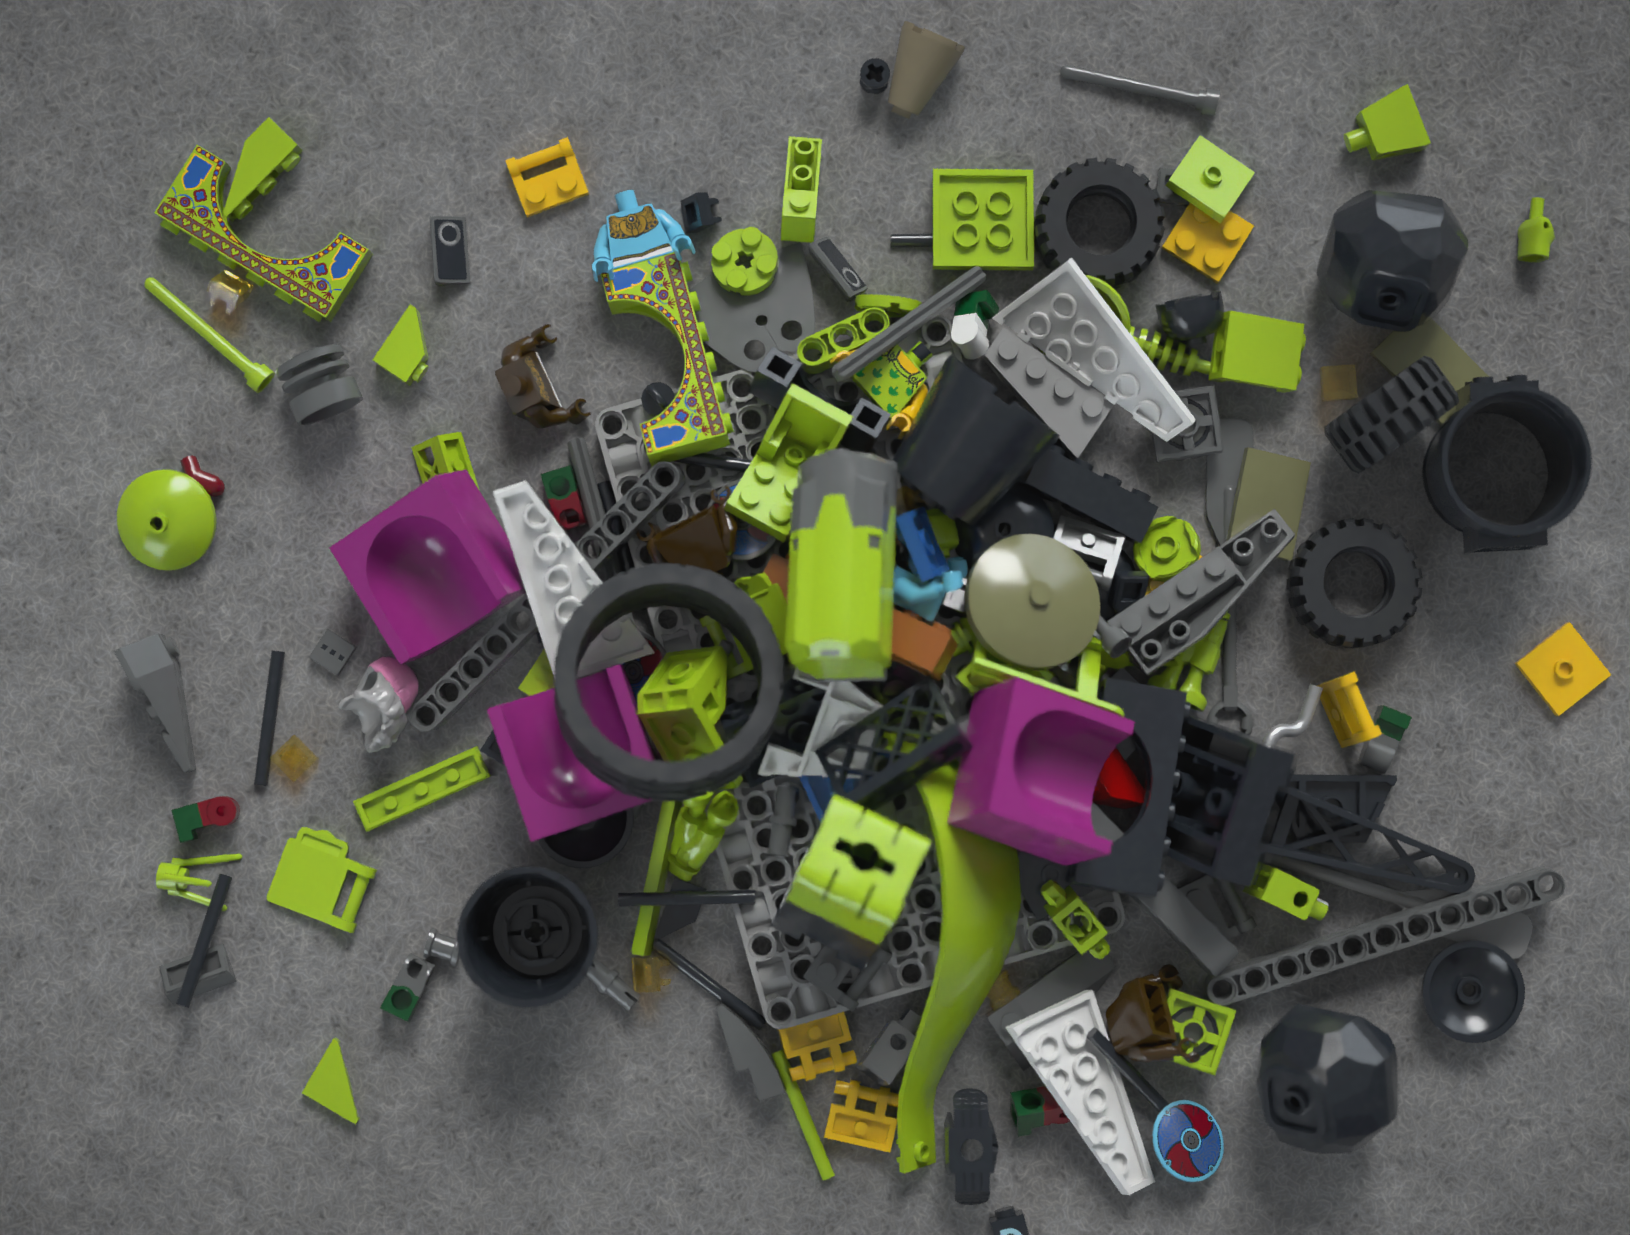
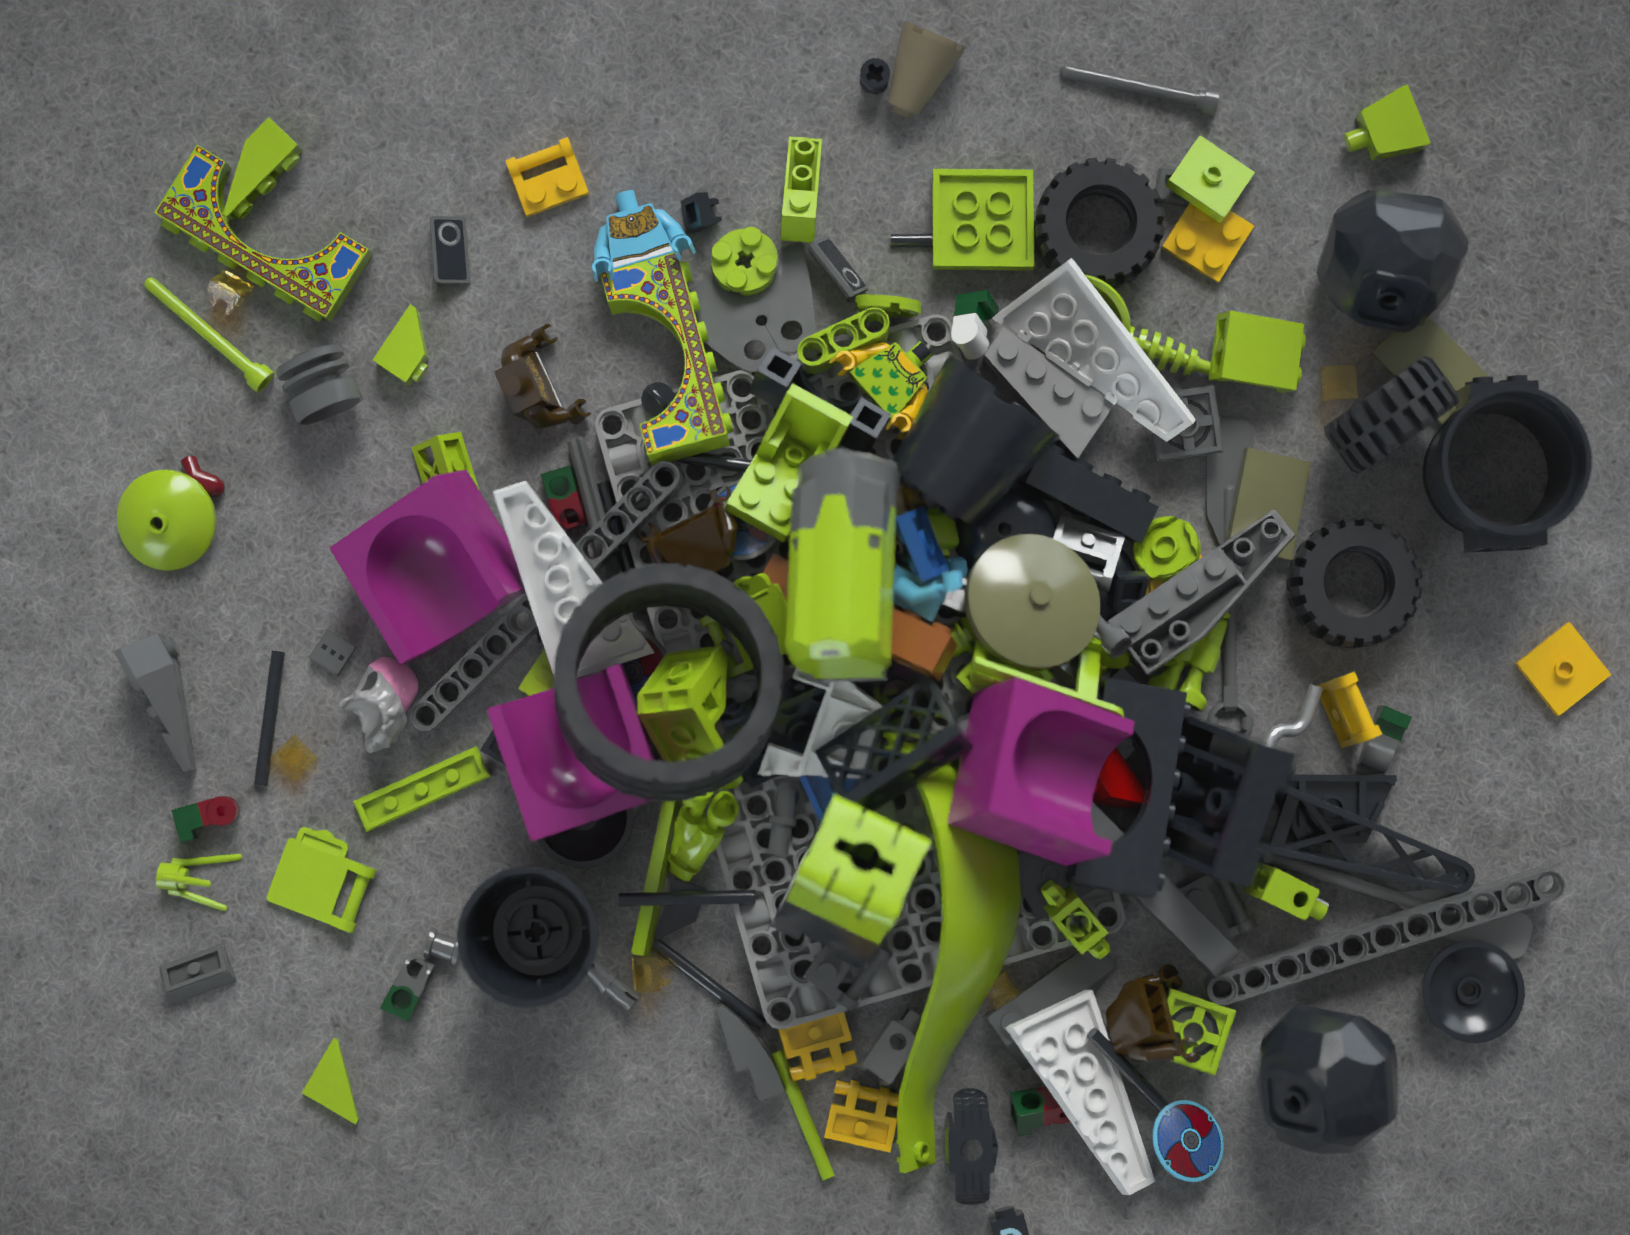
black bar [176,874,232,1008] -> none
dark grey axle [831,266,986,383] -> none
black cylinder [1155,291,1224,347] -> none
lime piece [1517,197,1555,263] -> none

